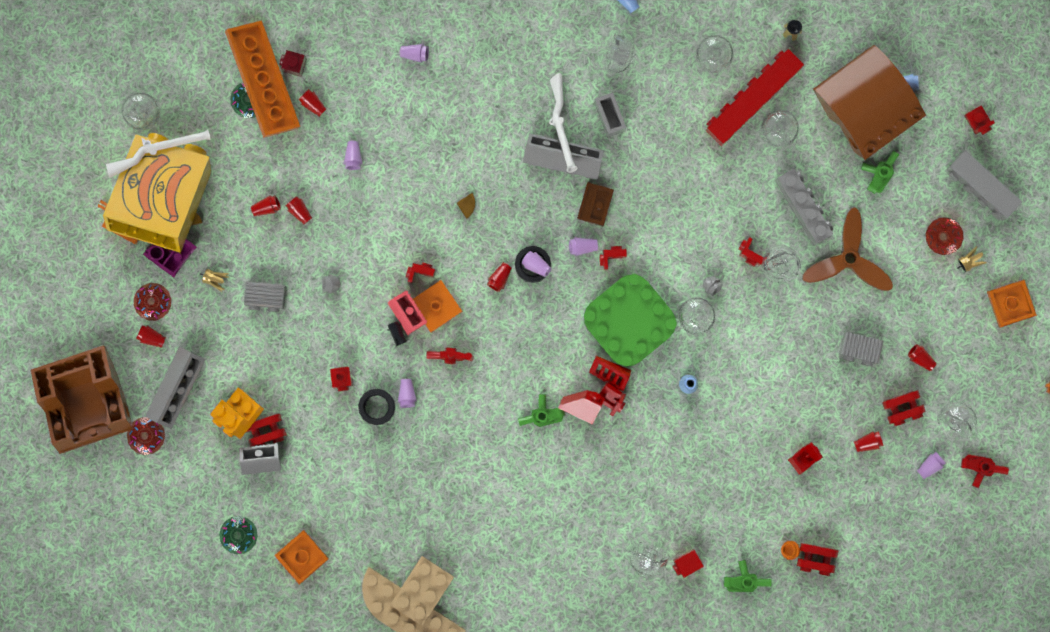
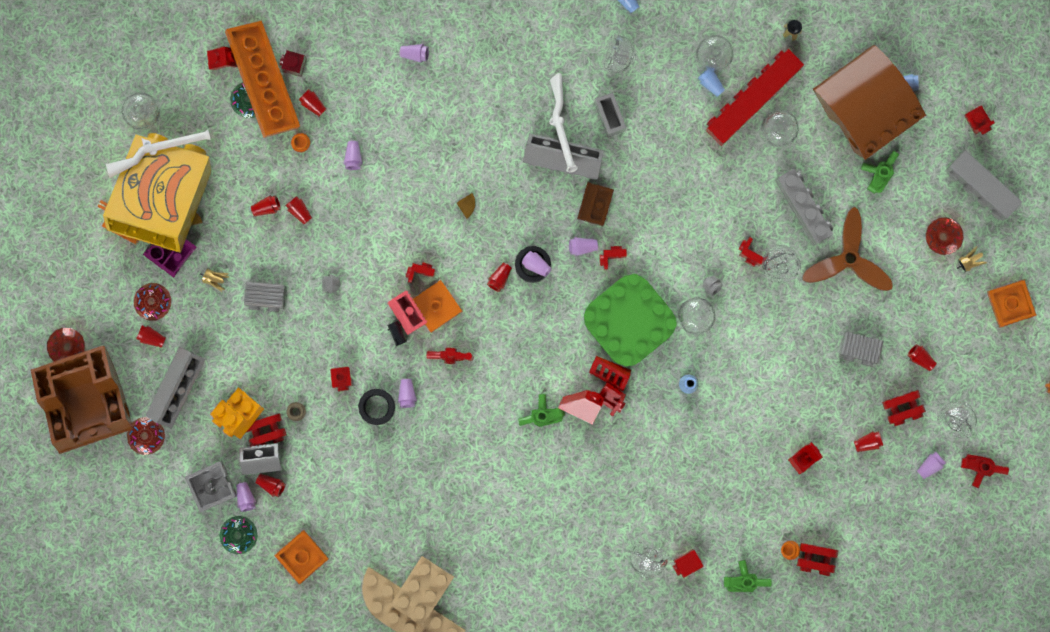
none -> clear red dish [47,328,85,362]
none -> piece [185,461,237,512]
none -> red bracket [207,46,238,70]
none -> lavender cone [236,482,257,512]
none -> red cone [255,473,286,497]
none -> dark tan plate [286,402,306,421]
none -> orange plate [291,133,310,152]
none -> light blue cone [698,68,725,97]

